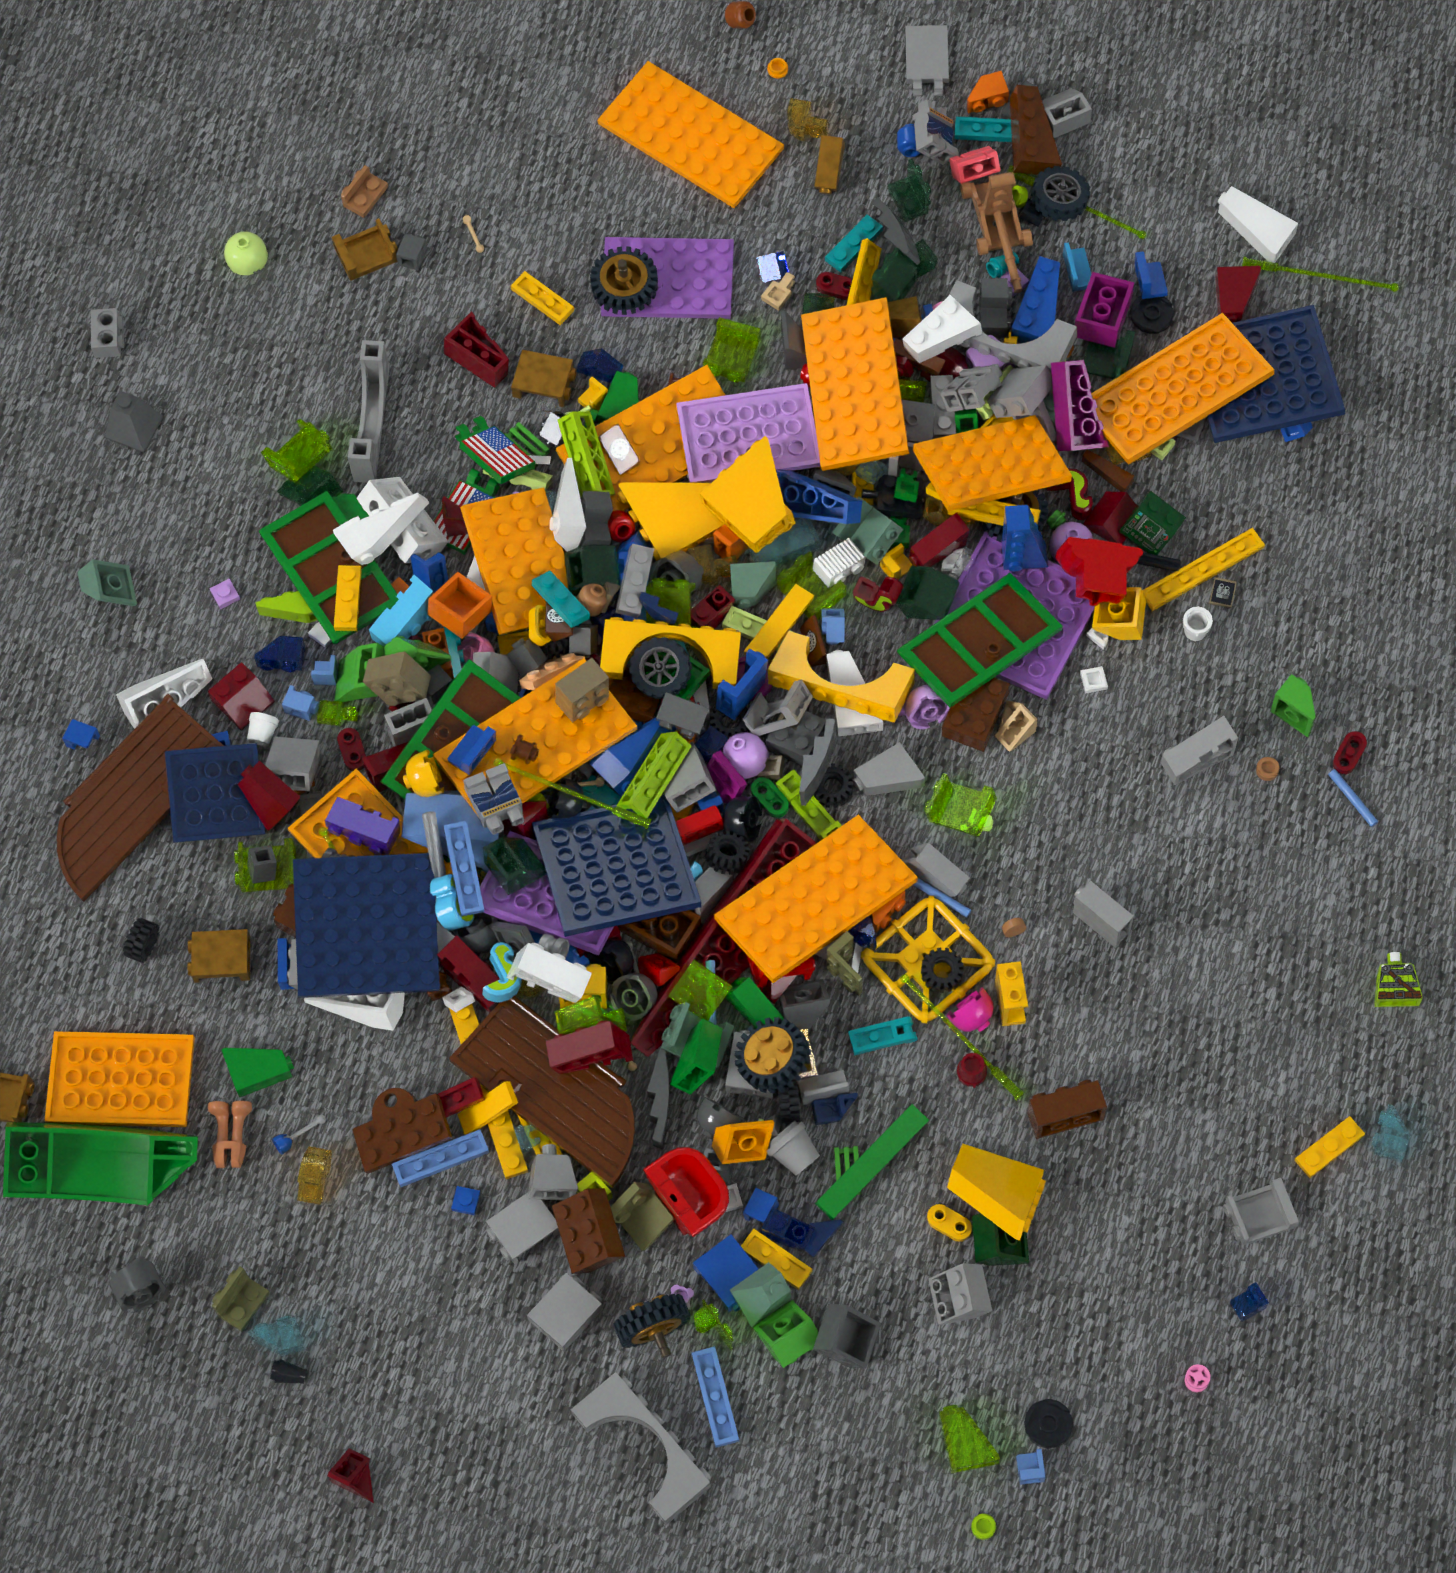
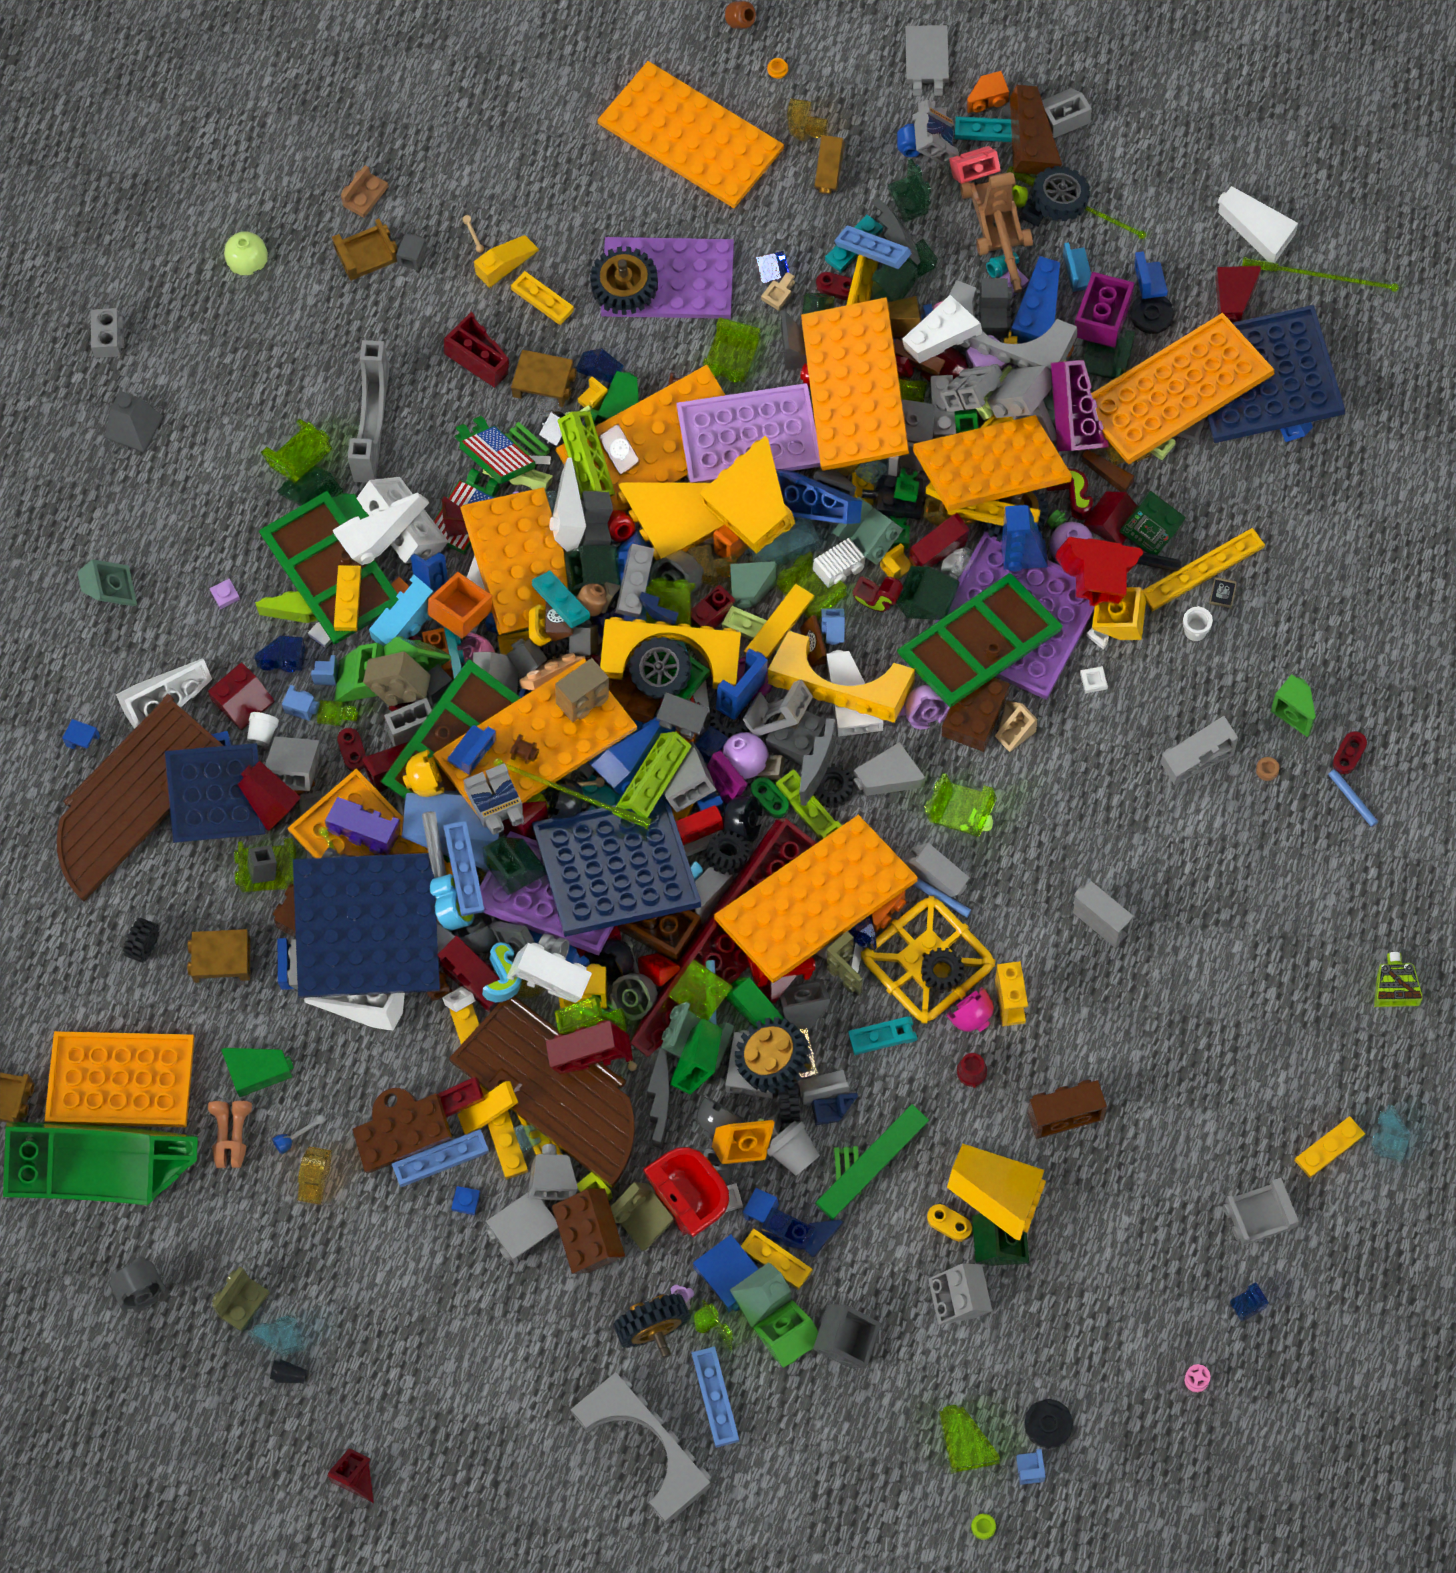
light grey brick [527,1273,603,1352] -> none
clear neon green piece [900,974,1025,1101] -> none
medium nougat tile [1002,918,1026,938] -> none
none -> yellow slope [474,235,539,288]
none -> medium blue plate [834,225,912,269]

